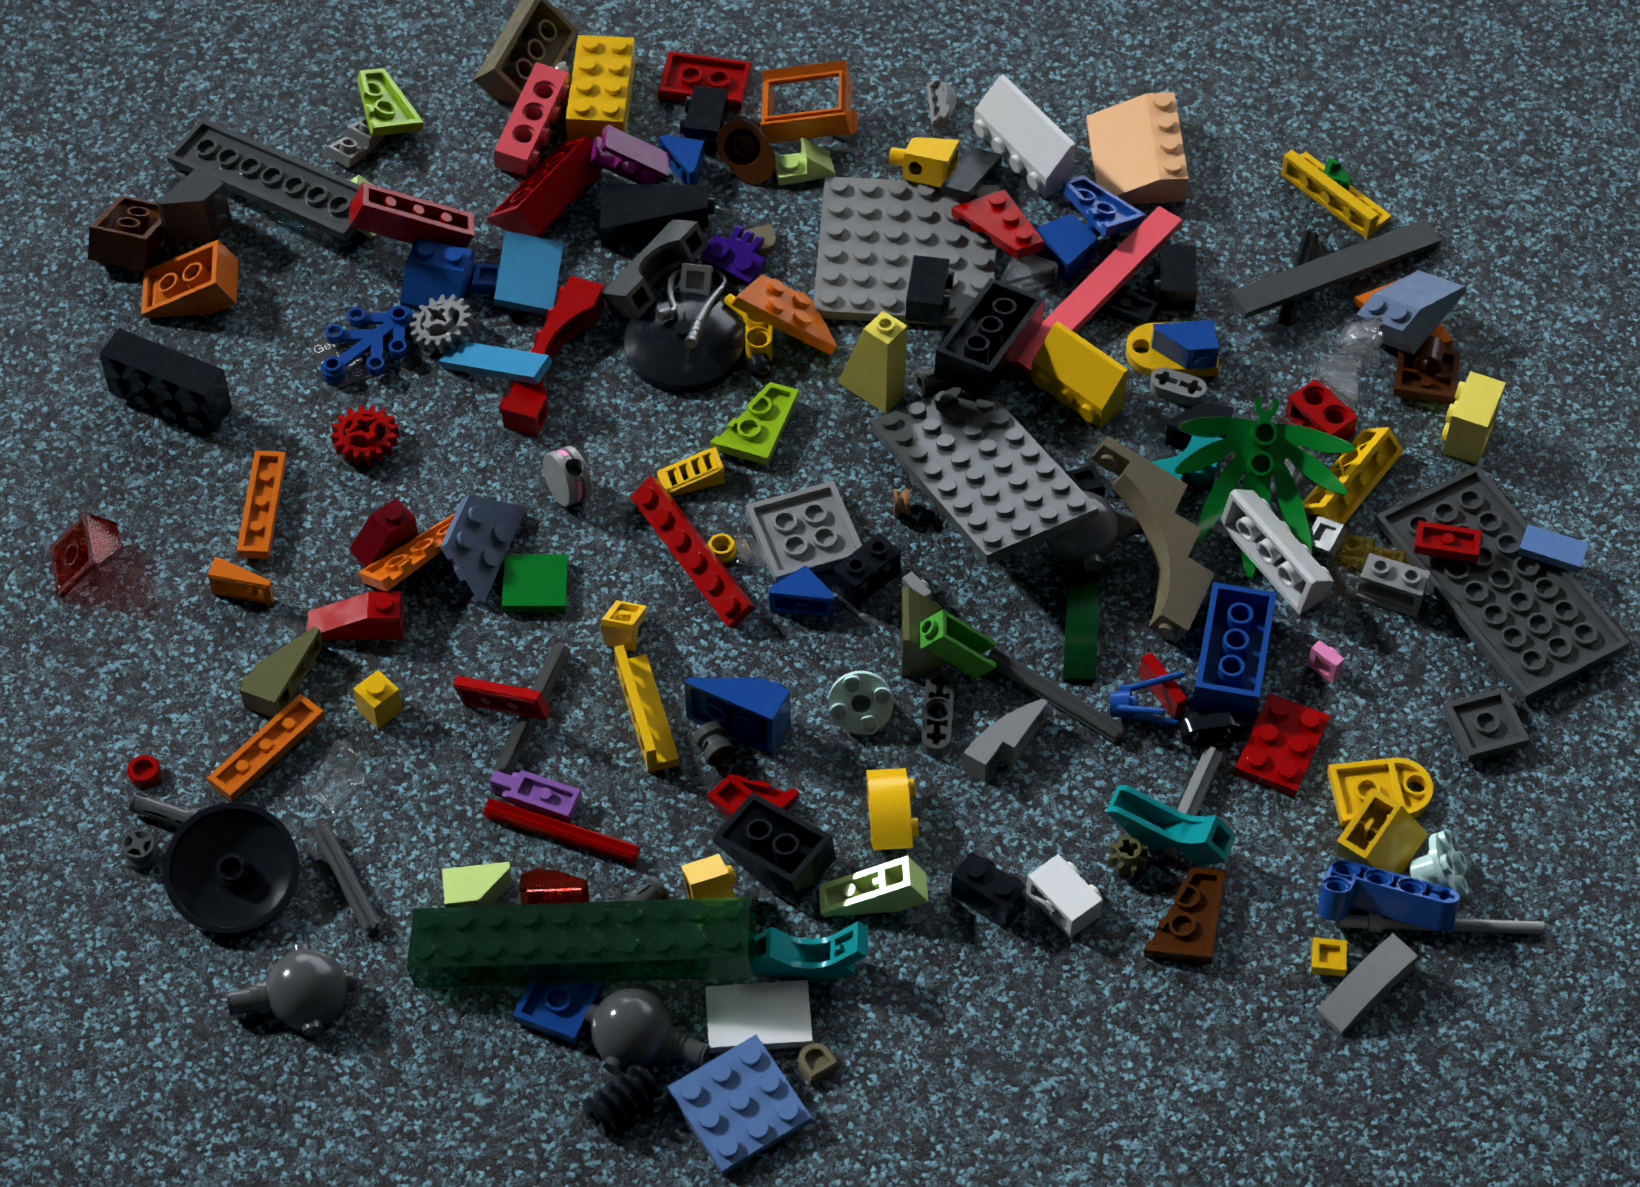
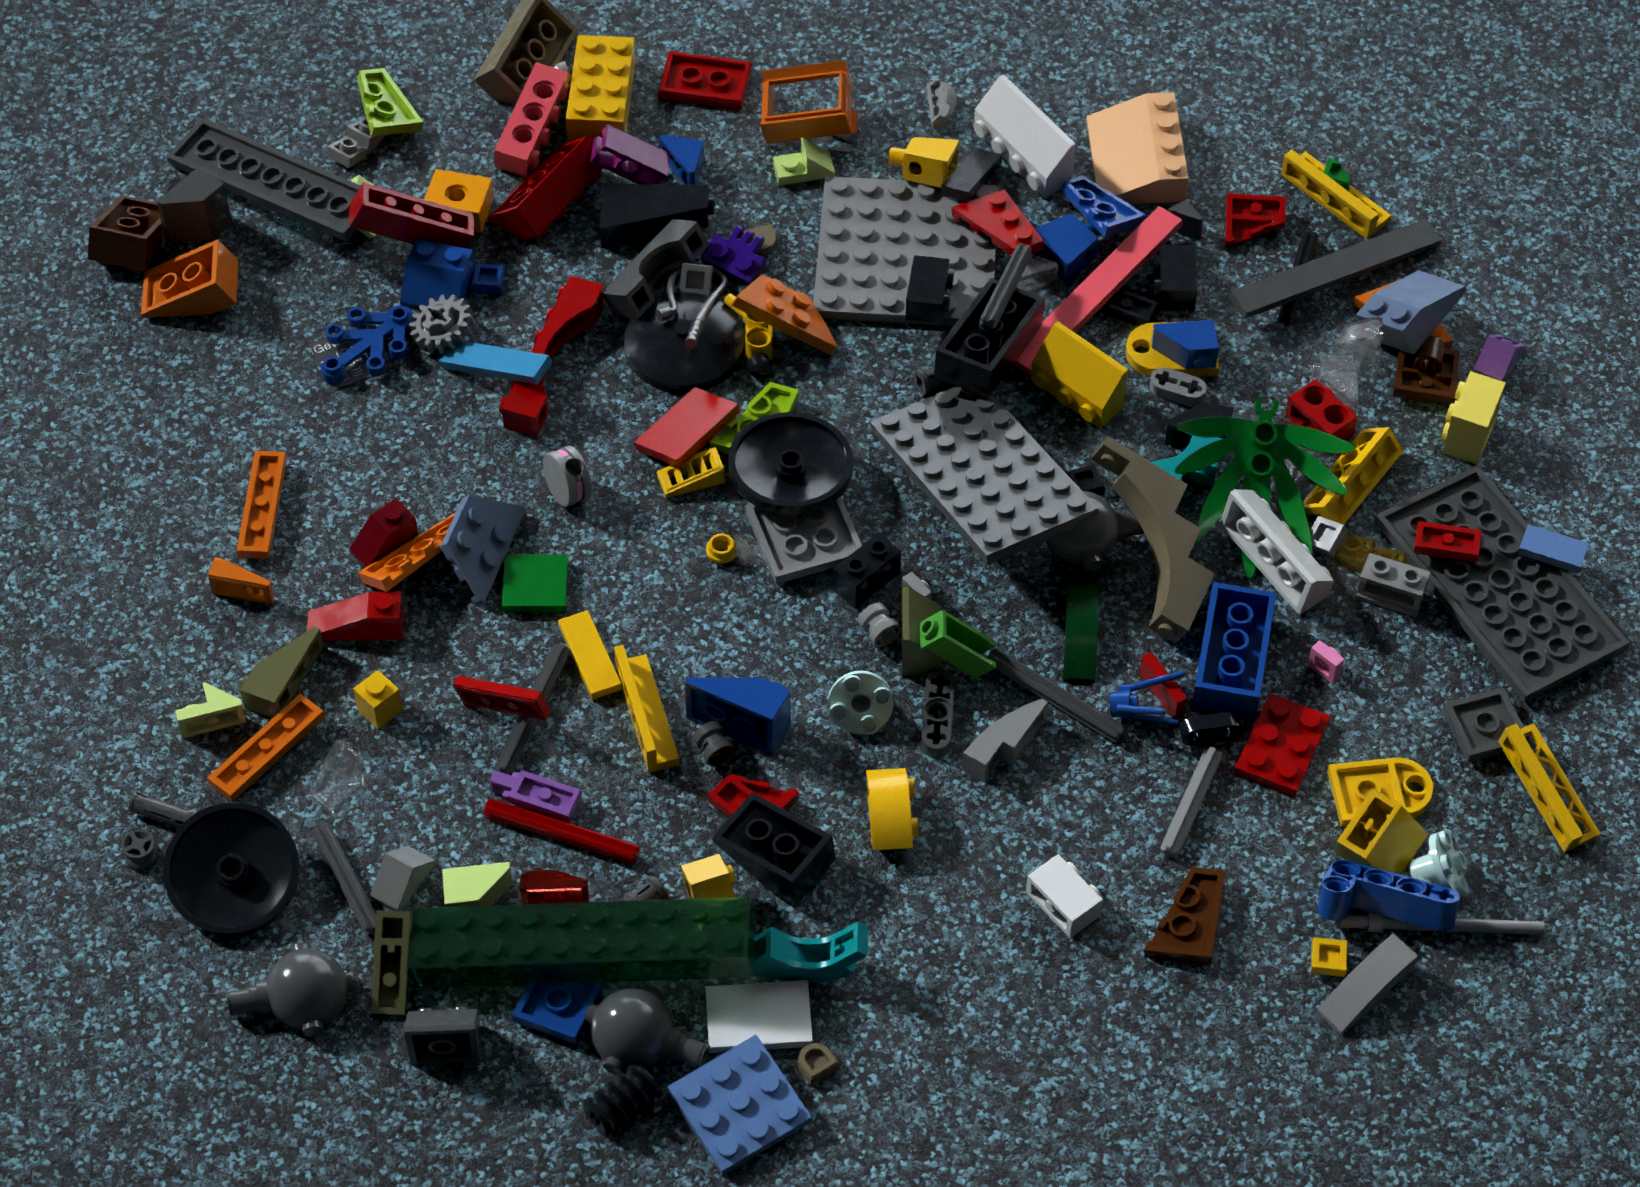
clear red slope [49,512,121,598] -> none
black brick [99,328,232,433] -> none
red tile [127,755,162,789] -> none
red gear [331,405,399,466] -> none
dark azure tile [493,231,564,316] -> none
yellow slope [601,600,647,651] -> none
red plate [630,475,755,629] -> none
black brick [679,85,729,151] -> none
reddish brown piece [716,120,776,185] -> none
blue slope [769,565,833,617] -> none
yellowish green slope [819,856,929,917] -> none
light yellow slope [839,311,907,413] -> none
medium nougat bush [893,488,910,517] -> none
black brick [951,852,1027,930] -> none
teal arch [1106,785,1237,867] -> none
olive gear [1107,835,1148,878] -> none
none -> yellowish green slope [175,683,246,739]
none -> light grey slope [370,846,436,911]
none -> olive slope [371,910,416,1015]
none -> dark grey slope [404,1007,480,1065]
none -> light orange brick [424,169,494,233]
none -> yellow tile [558,610,622,700]
none -> tile [634,387,740,468]
none -> black dish [729,412,853,514]
none -> light grey wheel [858,602,901,647]
none -> dark grey axle [980,243,1032,330]
none -> dark grey slope [1168,200,1203,239]
none -> red wing [1225,193,1286,248]
none -> medium lavender slope [1474,334,1526,381]
none -> yellow fence [1498,723,1600,853]

